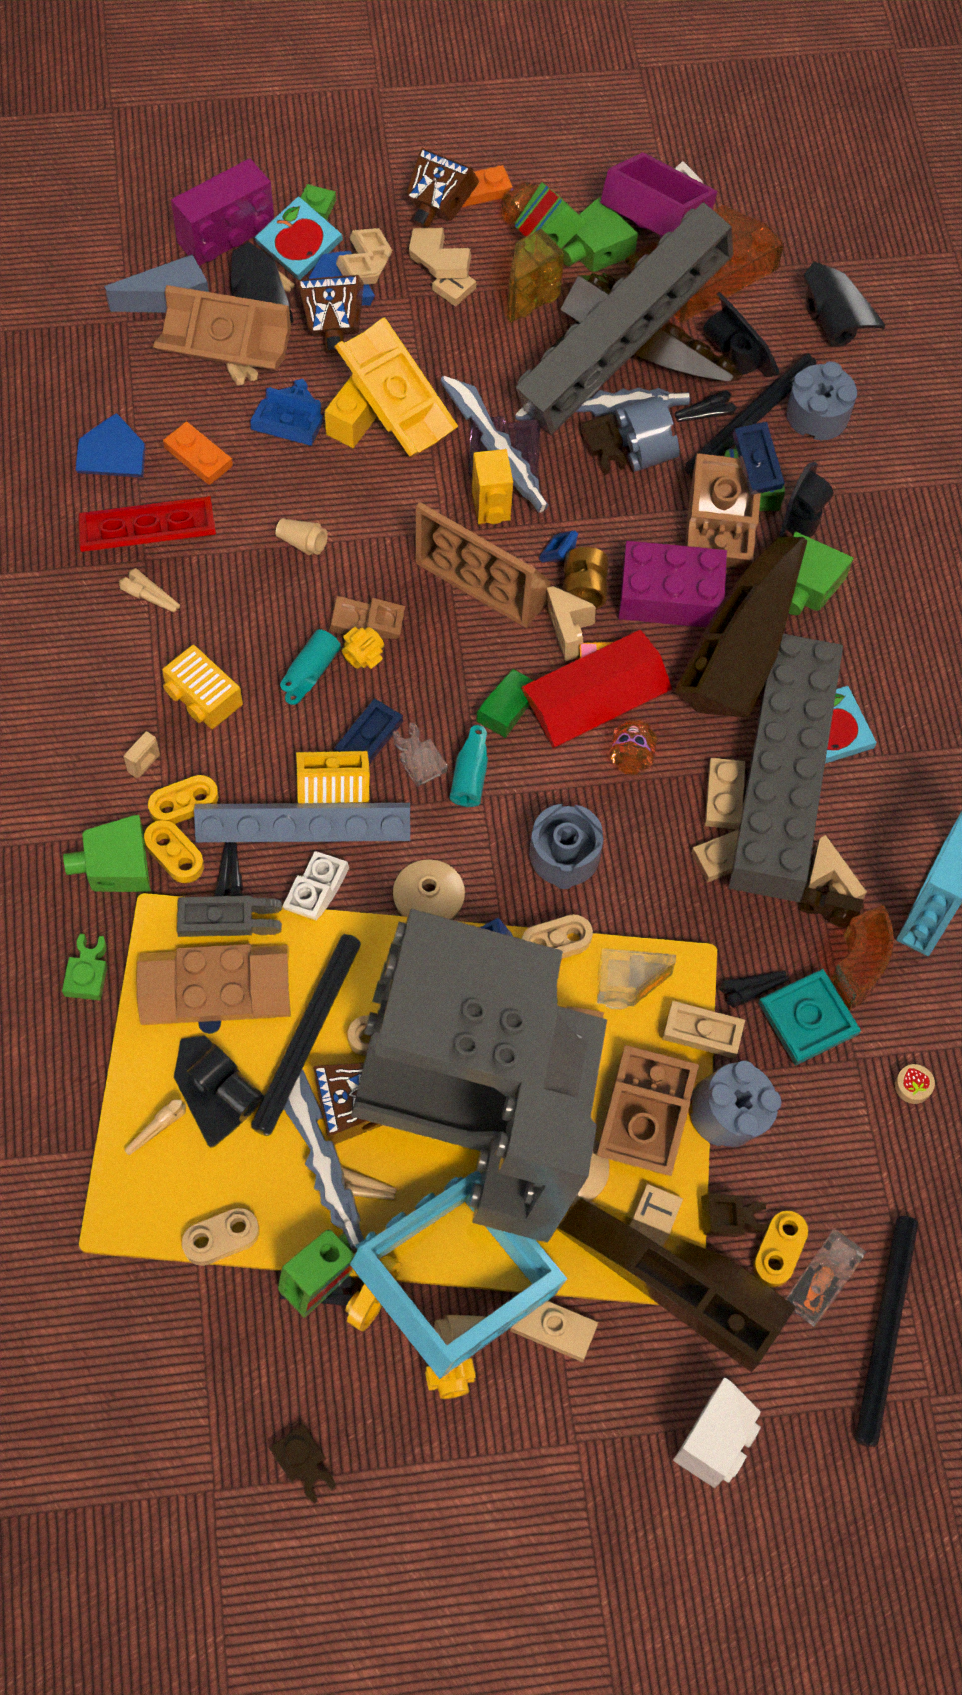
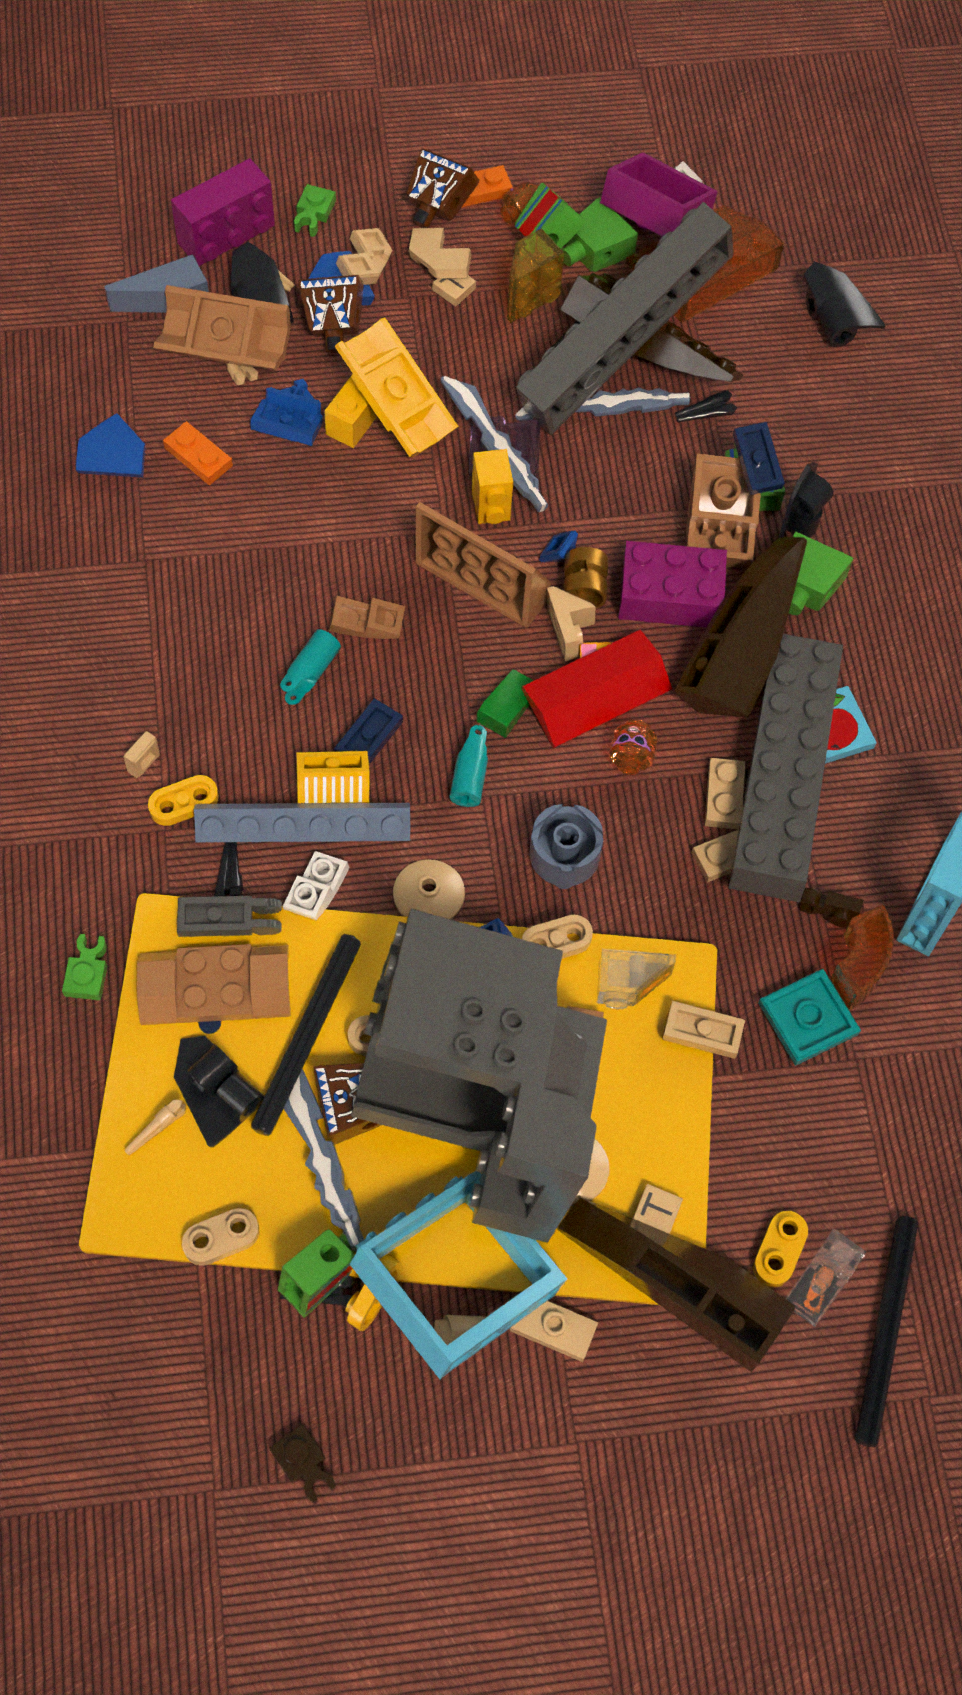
bright green torso [63,815,151,892] -> none
red slope [78,496,216,552] -> none
tan piece [119,568,180,613] -> none
yellow plate [144,820,204,883] -> none
yellow brick [162,644,243,730] -> none
tile [255,196,343,280] -> none
tan cone [276,518,328,555] -> none
yellow gear [342,627,384,669] -> none
tan piece [343,1168,397,1200] -> none
clear plate [393,723,448,787] -> none
yellow gear [425,1358,476,1399] -> none
dark brown plate [581,413,626,475] -> none
medium nougat slope [597,1045,699,1176] -> none
sand blue brick [615,395,680,472] -> none
white slope [673,1377,761,1488] -> none
black axle [685,353,817,478] -> none
sand blue brick [690,1061,782,1148] -> none
dark brown plate [701,1193,768,1237] -> none
black panel [703,292,780,378] -> none
black piece [719,970,789,1008] -> none
sand blue brick [786,362,857,440] -> none
tan slope [806,835,867,900] -> none
tile [895,1064,935,1104] -> none

